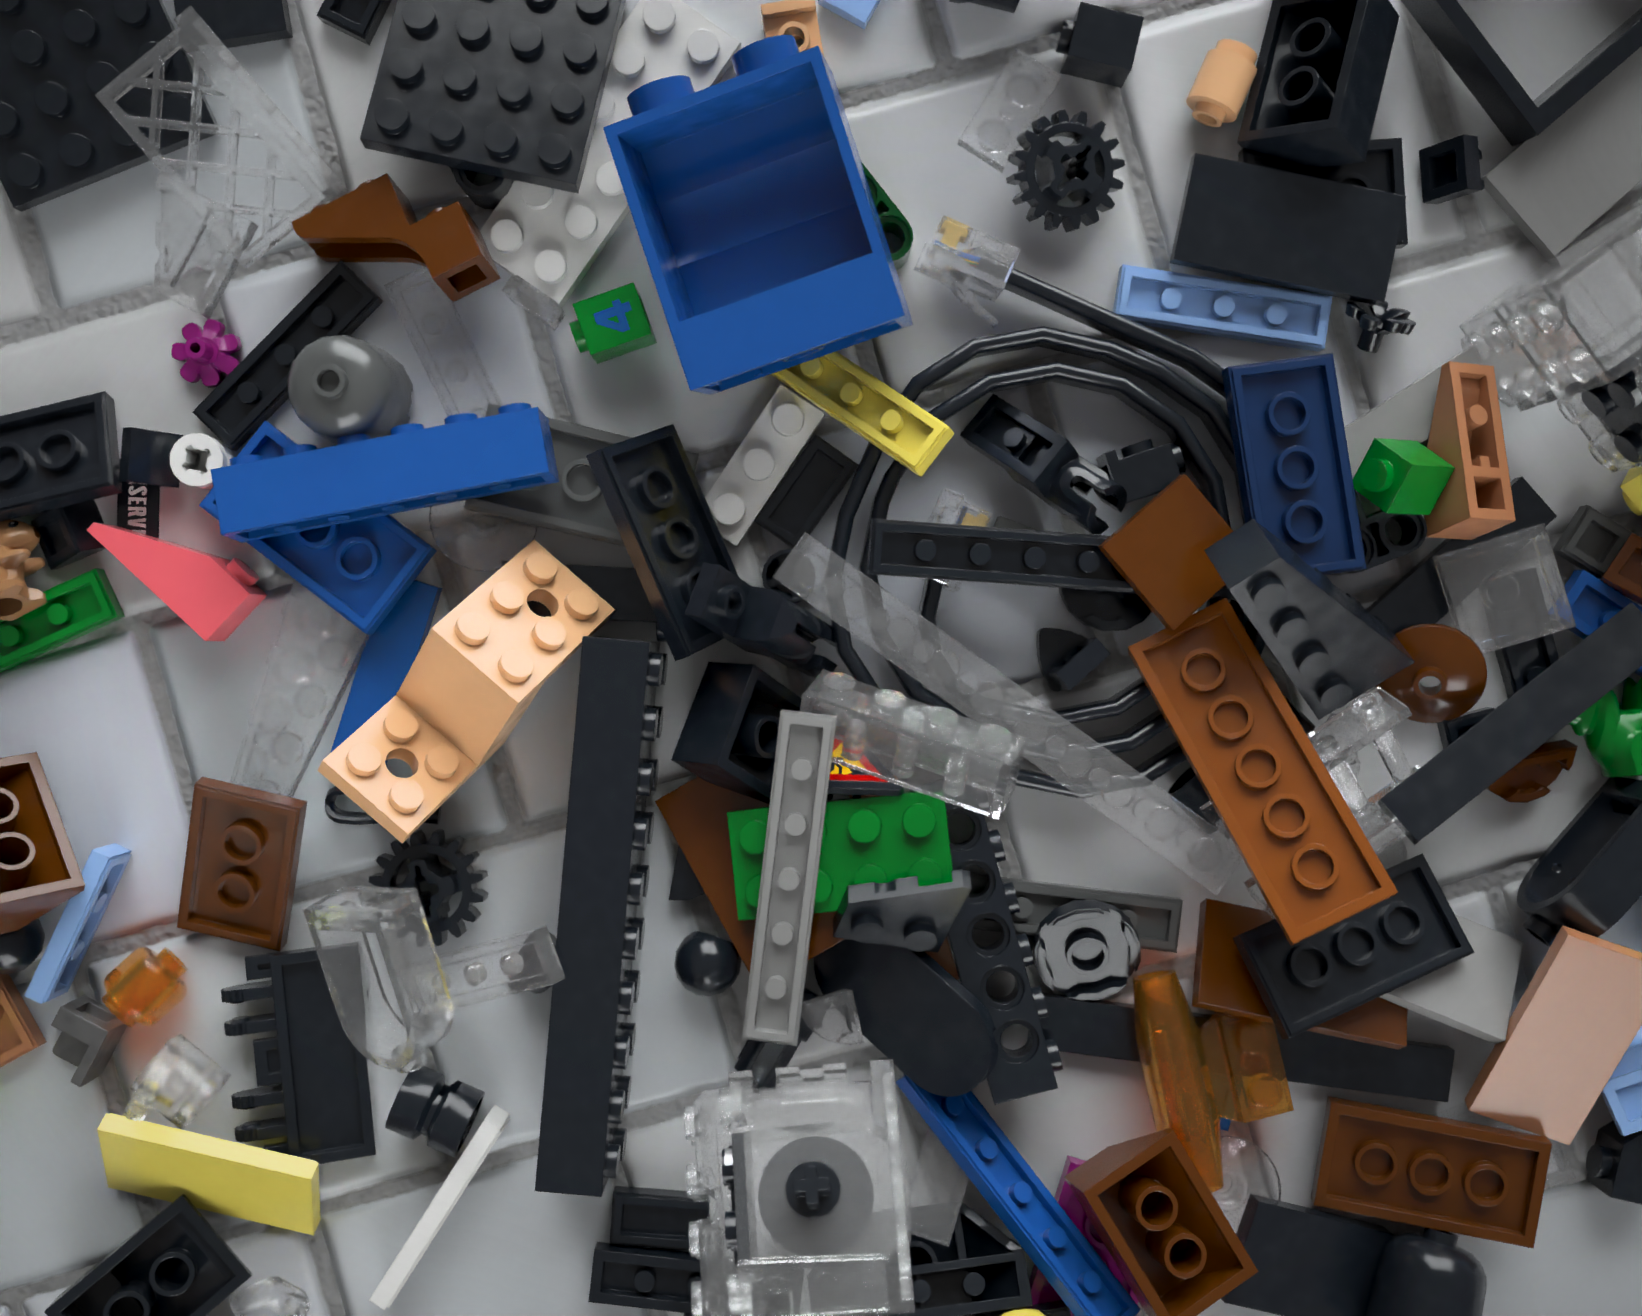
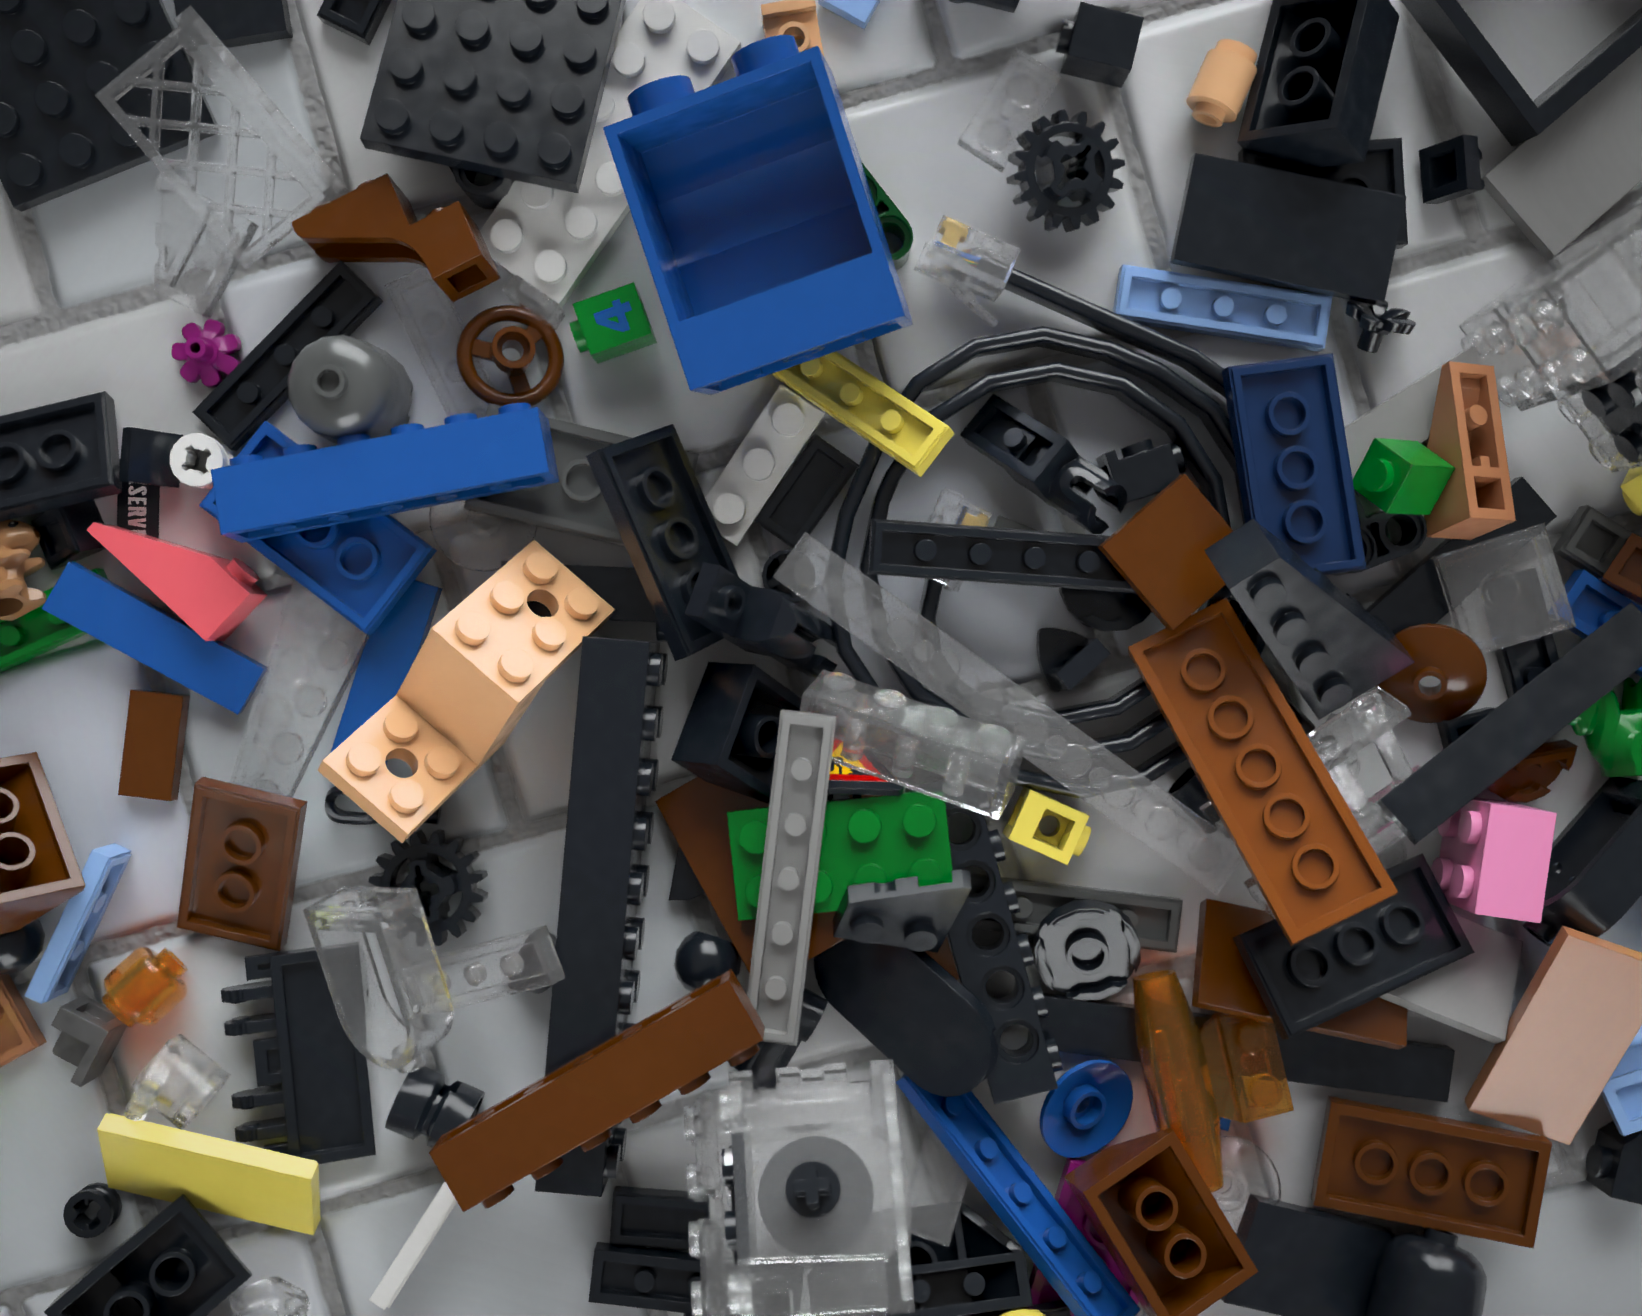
clear tile [801,989,864,1045] -> none
none -> blue tile [42,562,268,715]
none -> black bush [63,1182,122,1239]
none -> reddish brown tile [118,689,190,801]
none -> reddish brown brick [429,969,765,1212]
none -> reddish brown piece [456,305,564,406]
none -> light yellow brick [1003,787,1091,865]
none -> blue dish [1040,1059,1133,1158]
none -> bright pink brick [1431,797,1557,923]

